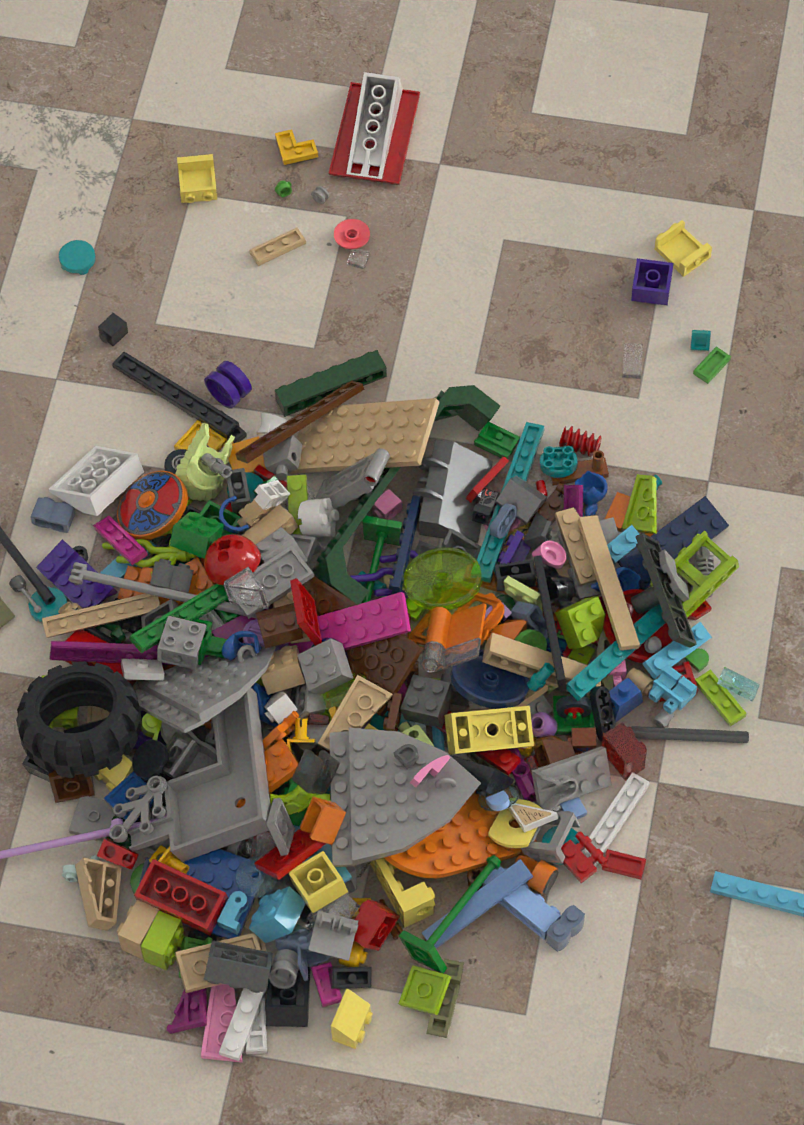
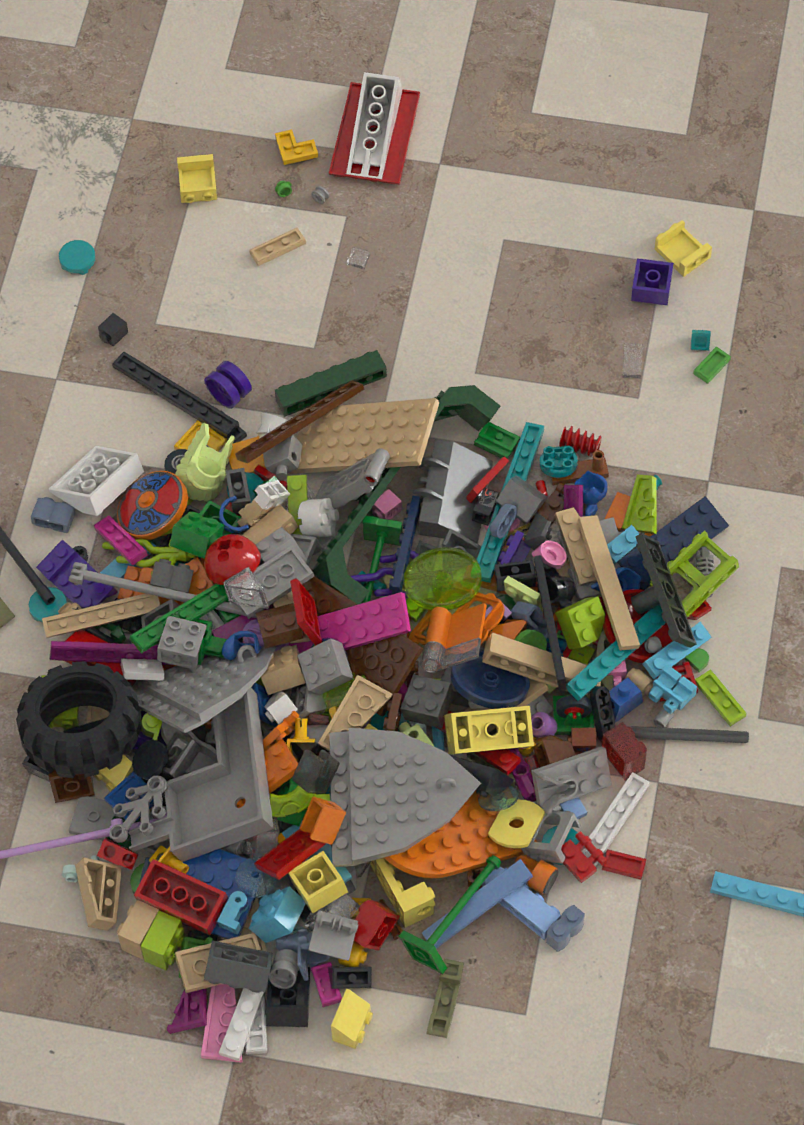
hinge [9,575,41,613] -> none
light grey pin [201,453,232,478] -> none
light grey tile [266,798,295,856] -> none
coral dish [334,219,370,249] -> none
dark grey tile [394,744,419,769] -> none
lime tile [398,965,451,1015] -> none
bright pink slope [410,755,451,788] -> none
light blue tile [485,790,510,811] -> none
tile [508,802,558,833] -> none
teal pin [527,663,555,691] -> none
light grey tile [659,549,689,602] -> none
clear light blue plate [717,667,760,701] -> none

